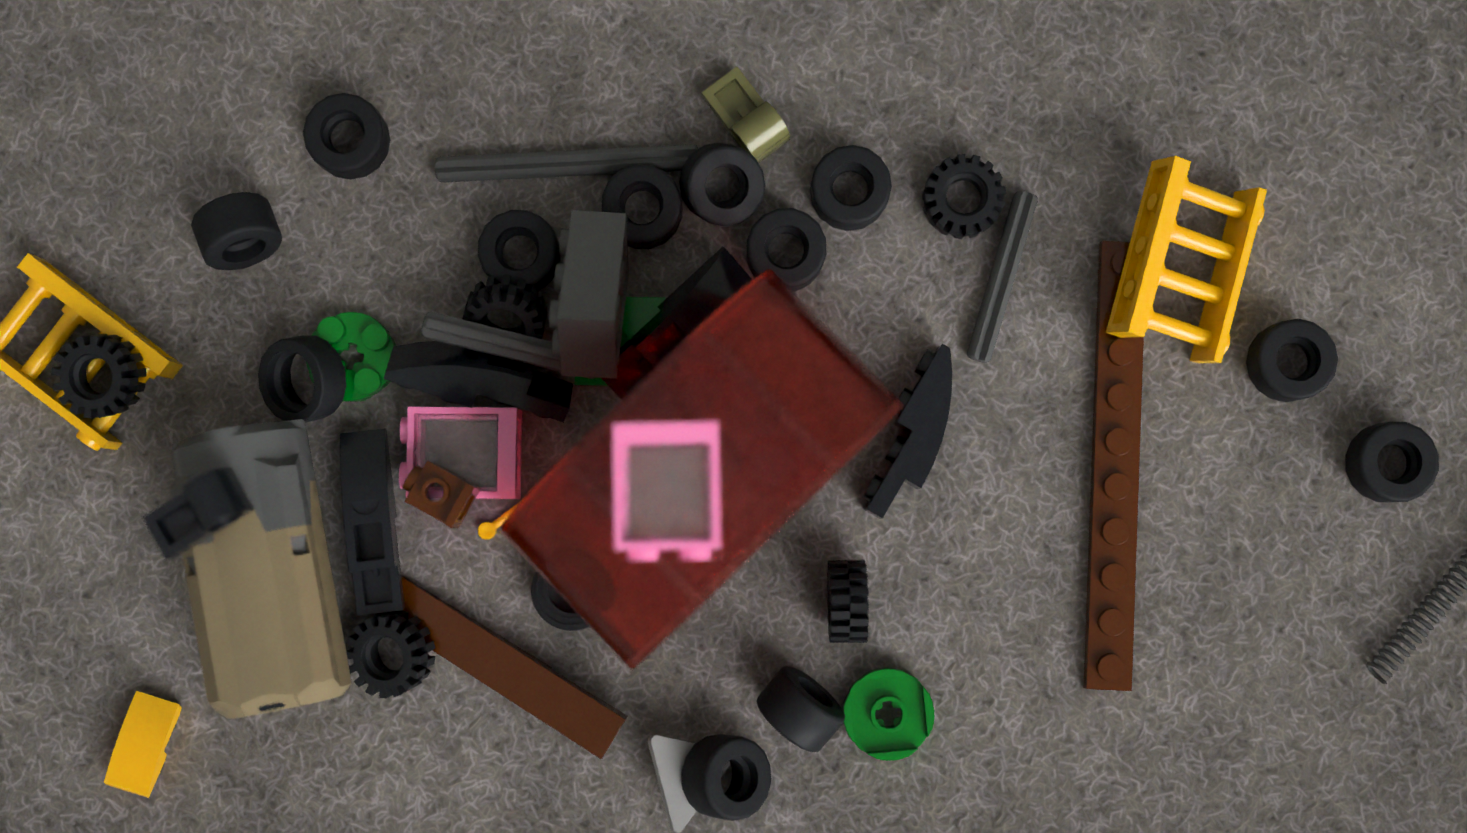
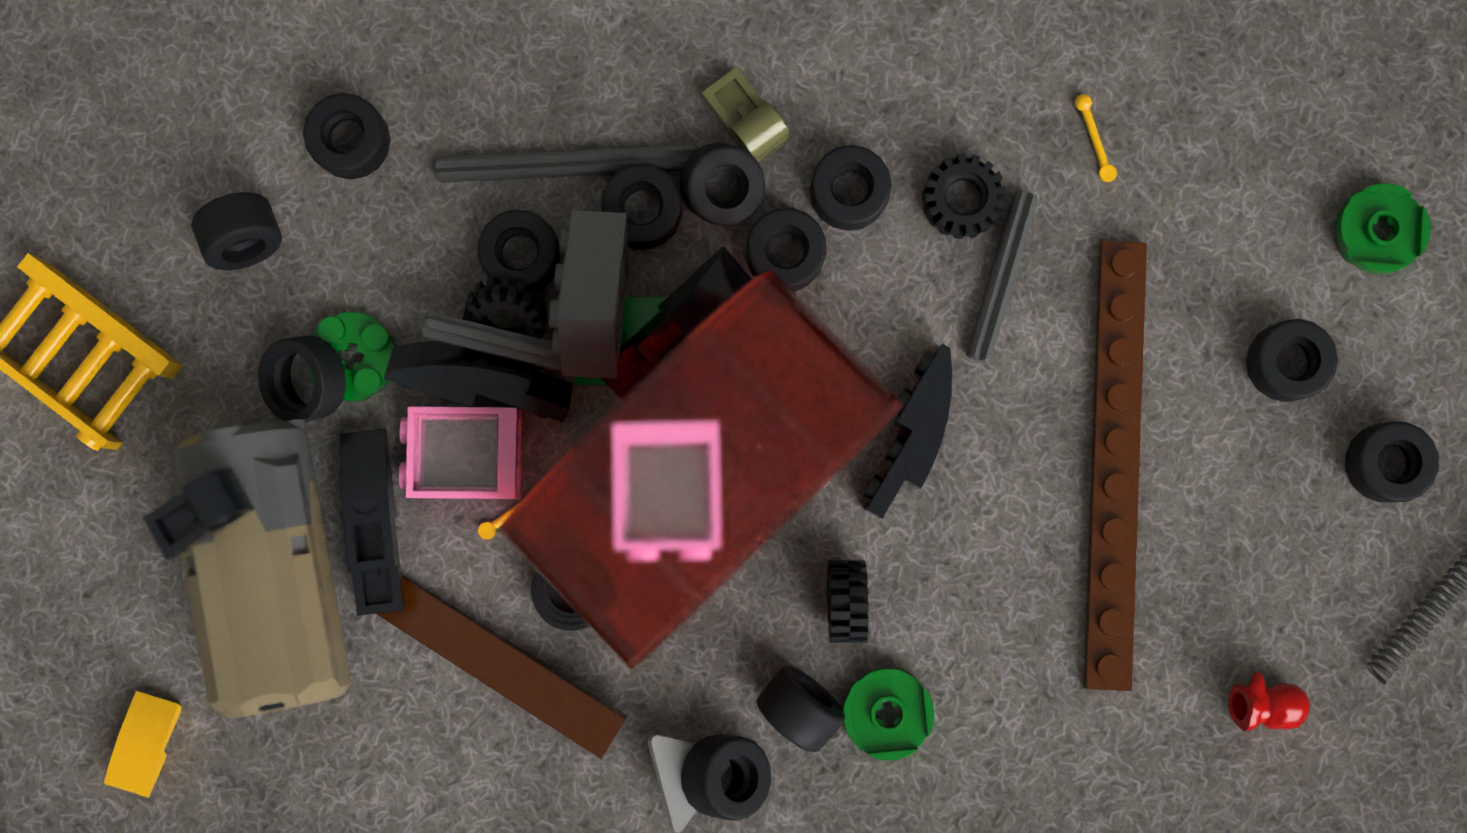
black tyre [51,334,147,418] -> none
black tyre [346,610,436,698] -> none
reddish brown brick [403,461,481,528] -> none
yellow fence [1106,156,1267,363] -> none
none -> yellow hinge [1075,94,1117,183]
none -> red animal [1229,671,1310,731]
none -> green plate [1335,183,1431,274]

